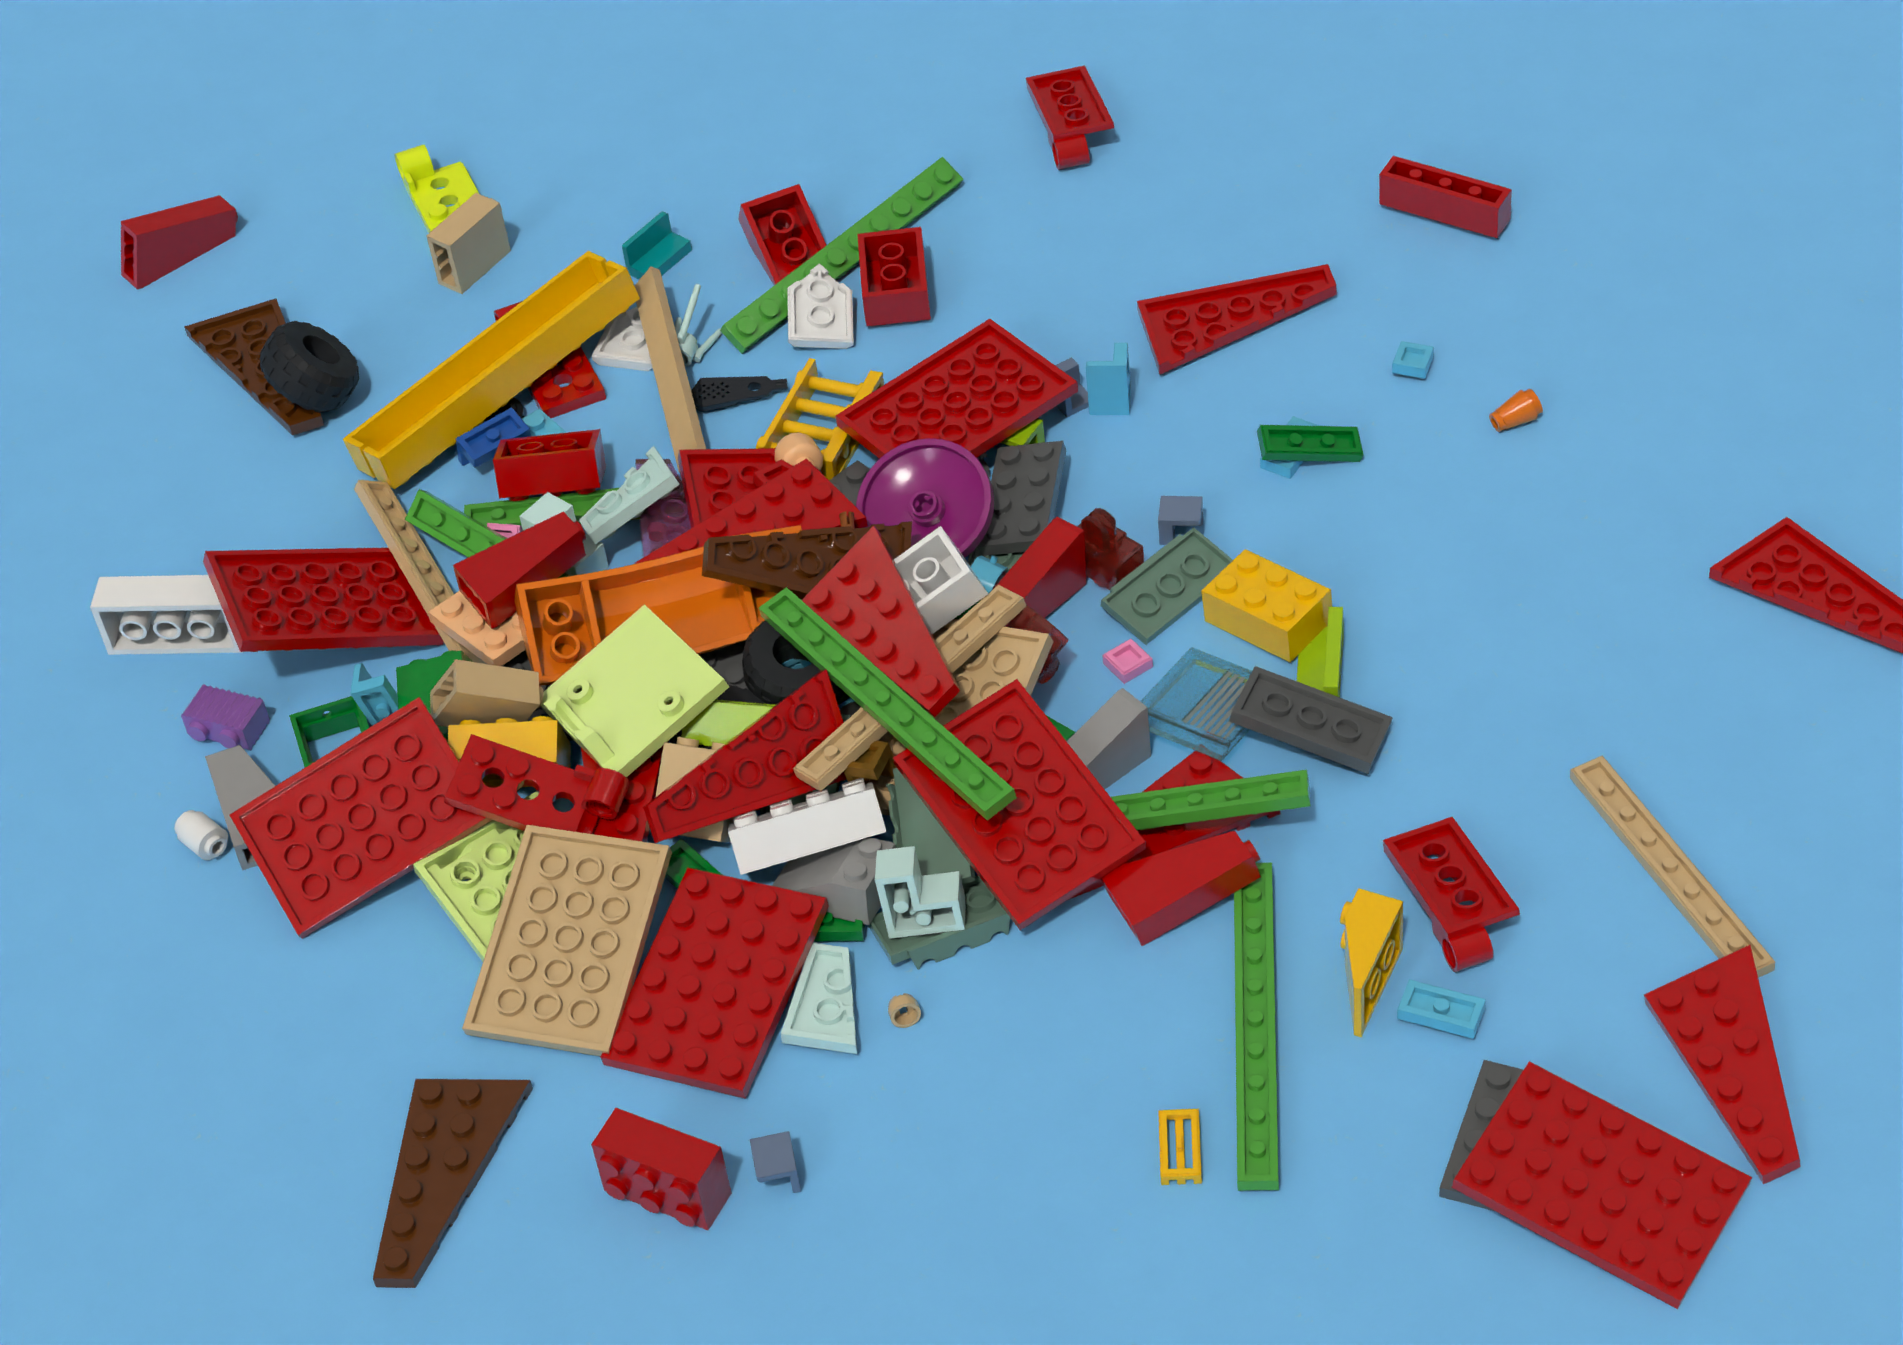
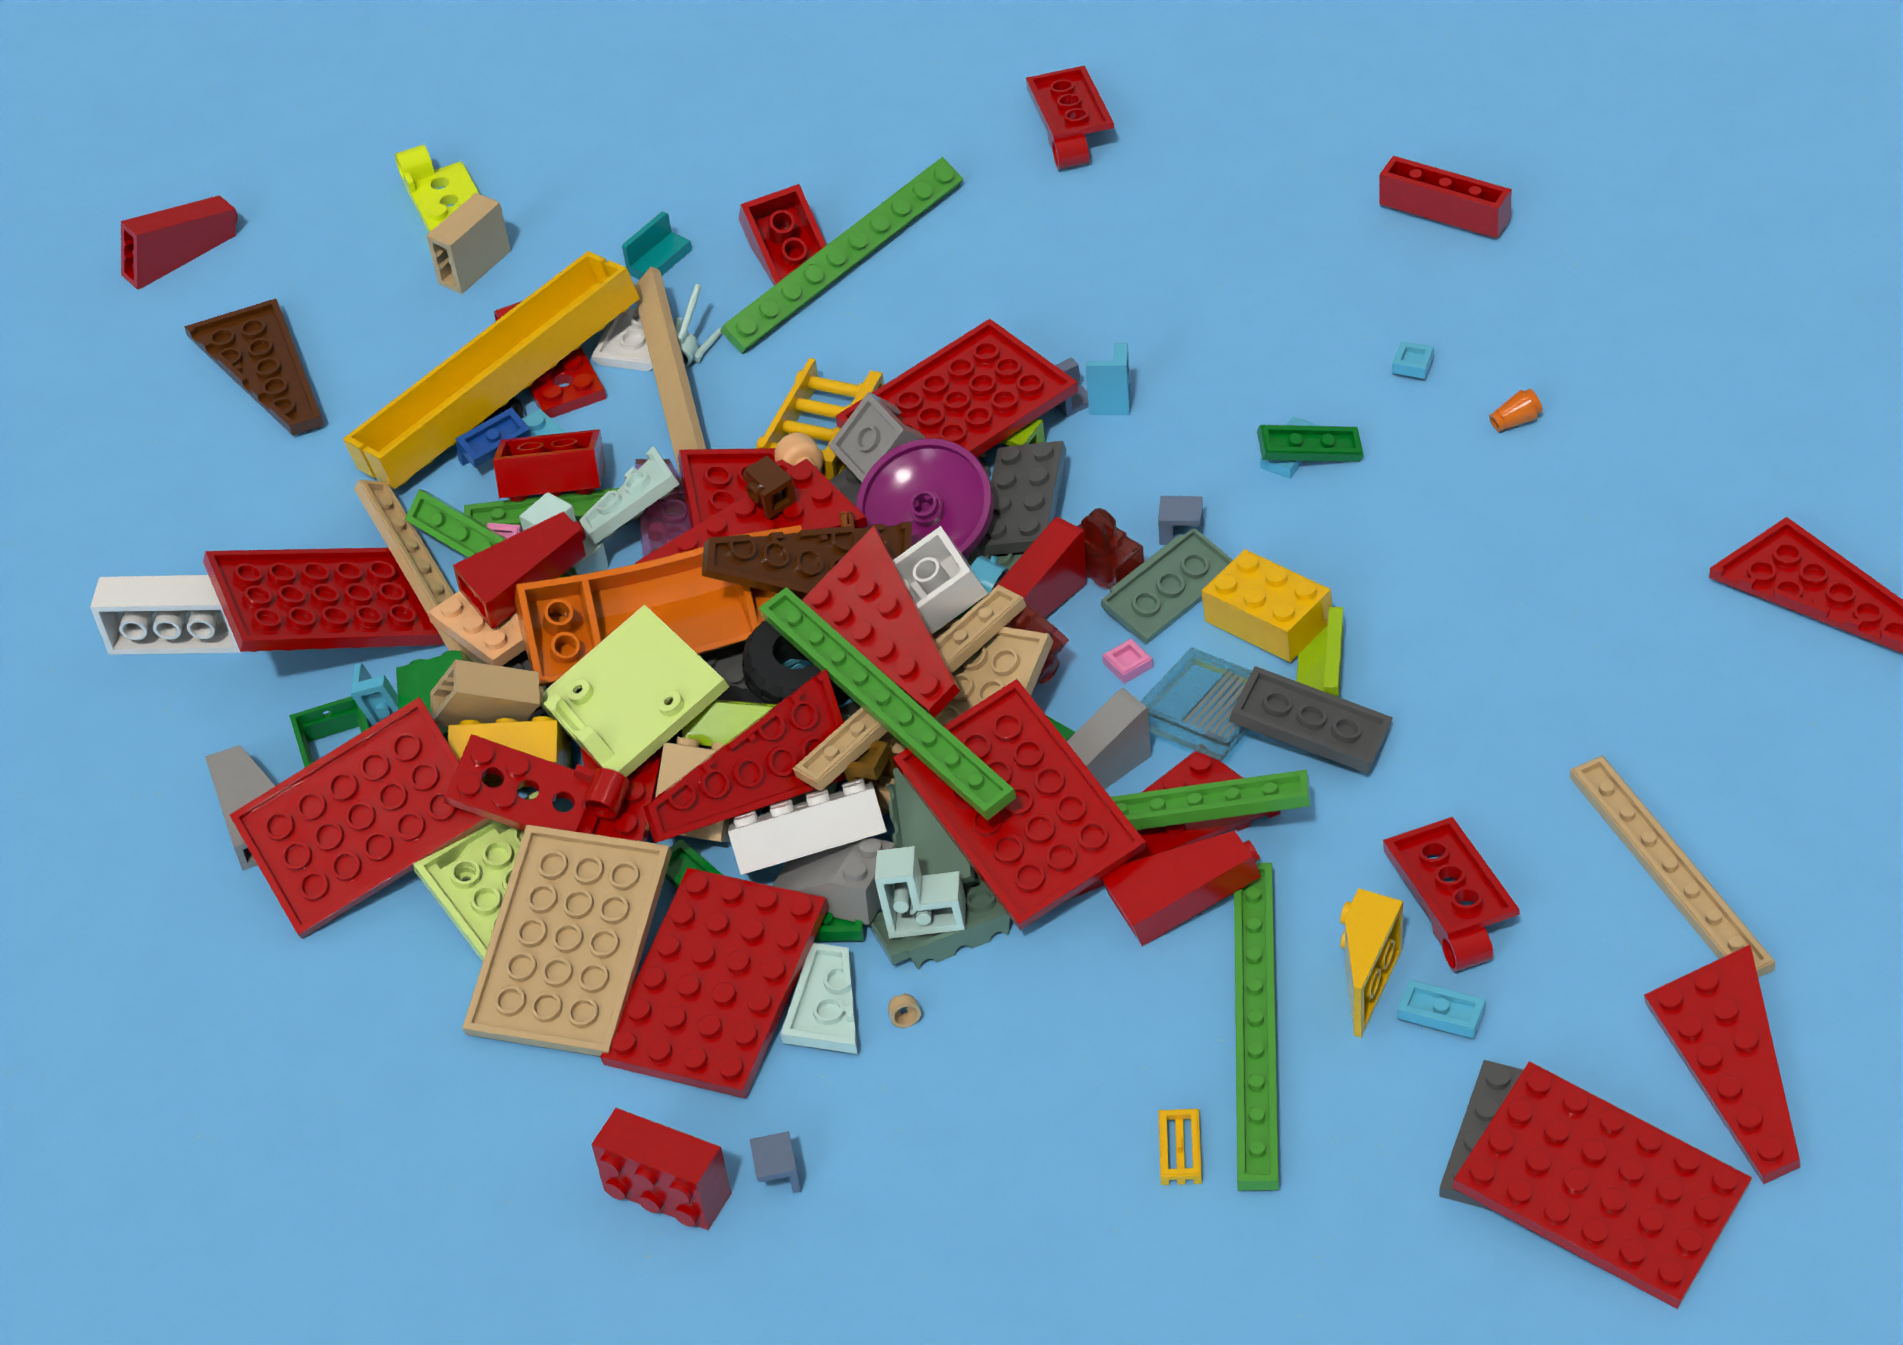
white brick [174,810,228,860] -> none
medium lavender brick [181,684,270,750] -> none
black tyre [259,321,359,412] -> none
reddish brown wing [373,1079,533,1288] -> none
black piece [691,376,788,411] -> none
white tile [787,264,854,349] -> none
red brick [857,227,931,327] -> none
red wing [1137,264,1337,375] -> none
none -> reddish brown brick [743,456,796,519]
none -> light grey panel [828,392,926,482]

